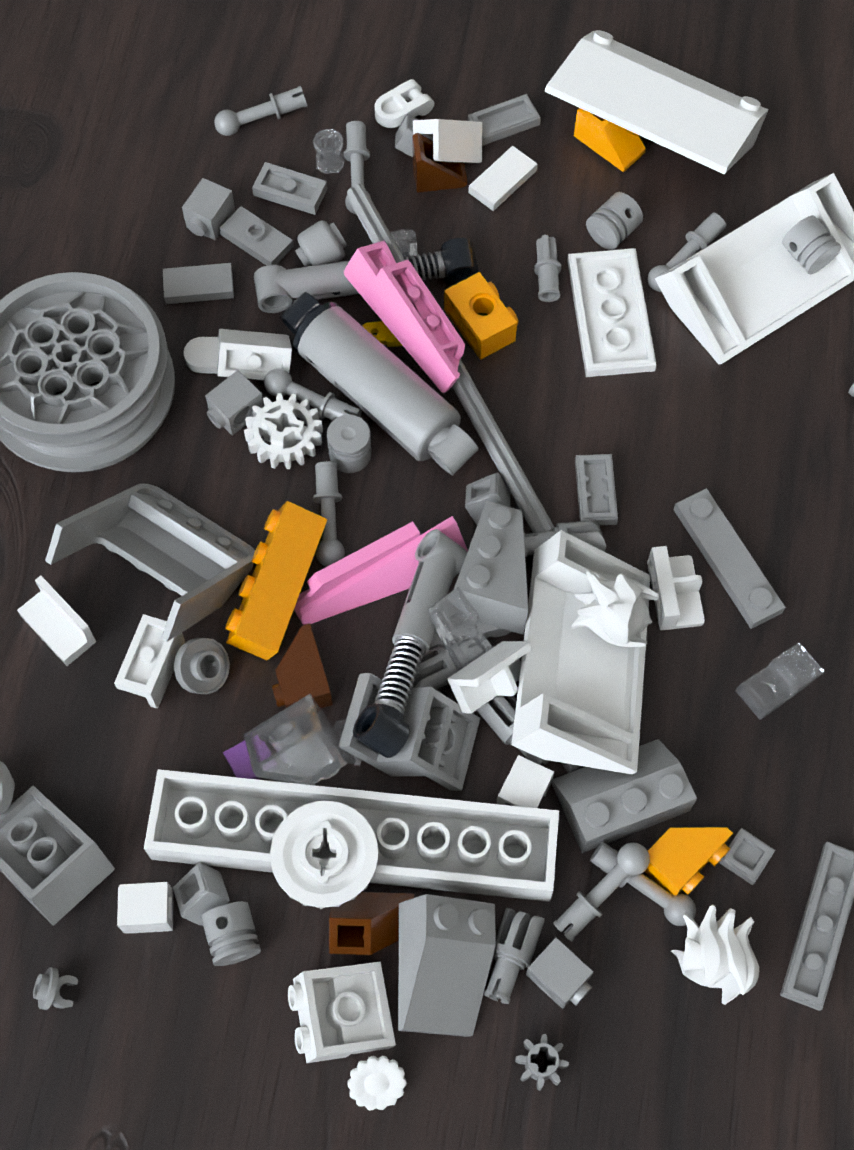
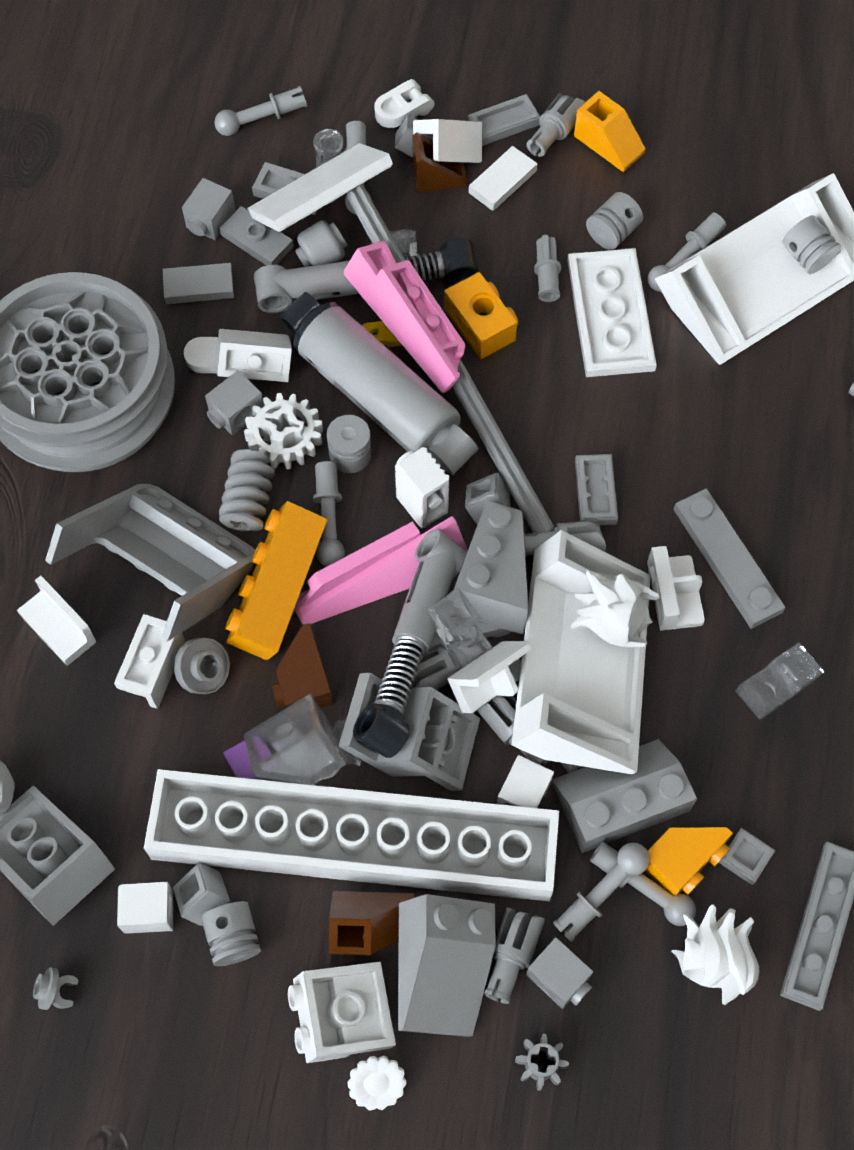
light grey pin [264,368,362,420] -> none
white gear [270,801,378,909] -> none
white slope [545,30,768,174] -> none
none -> light grey piece [219,449,275,531]
none -> white tile [248,143,393,232]
none -> white brick [395,447,449,528]
none -> light grey arm [527,93,585,157]

